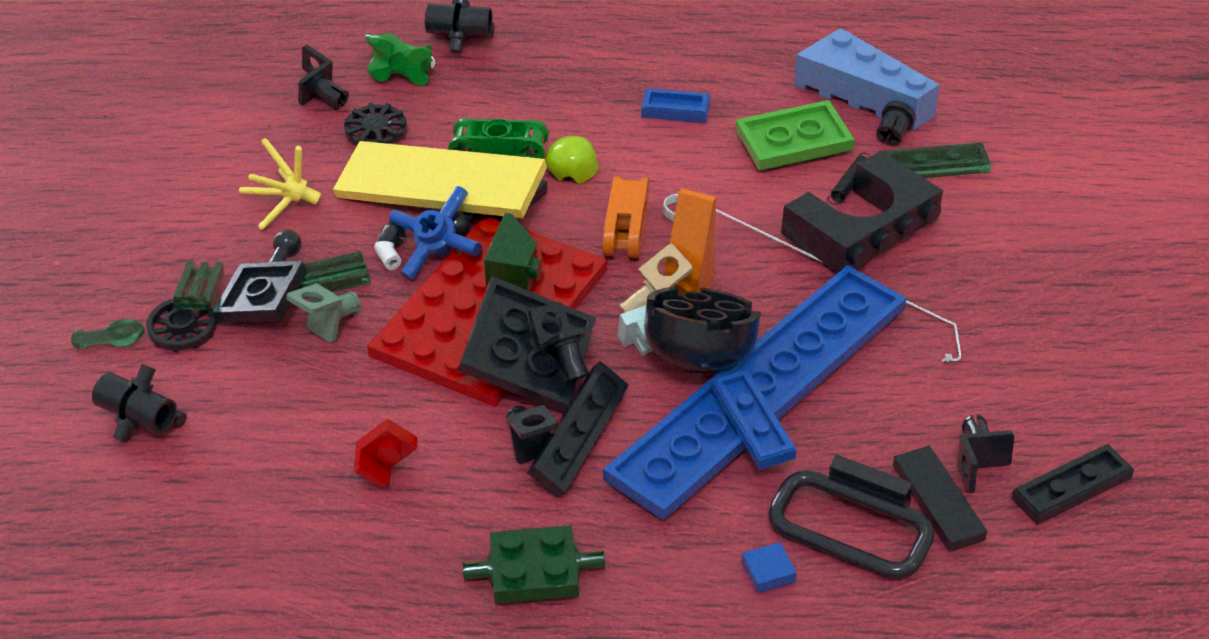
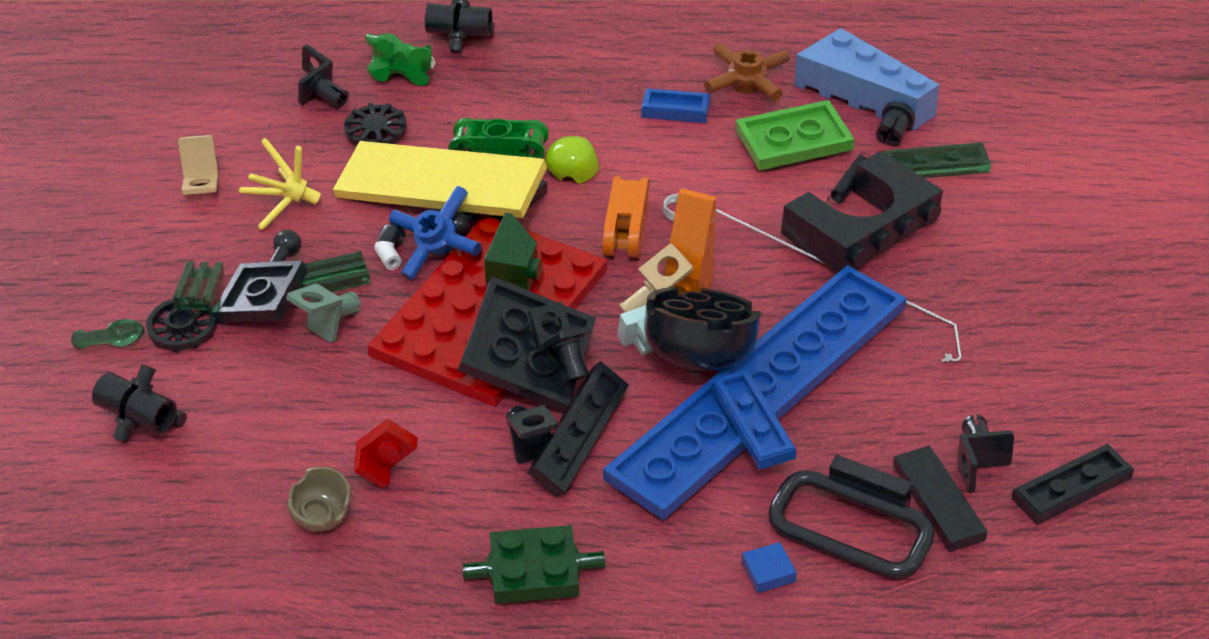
none -> tan bracket [178,135,219,195]
none -> dark tan hair [287,467,351,533]
none -> dark orange bar [704,43,790,101]

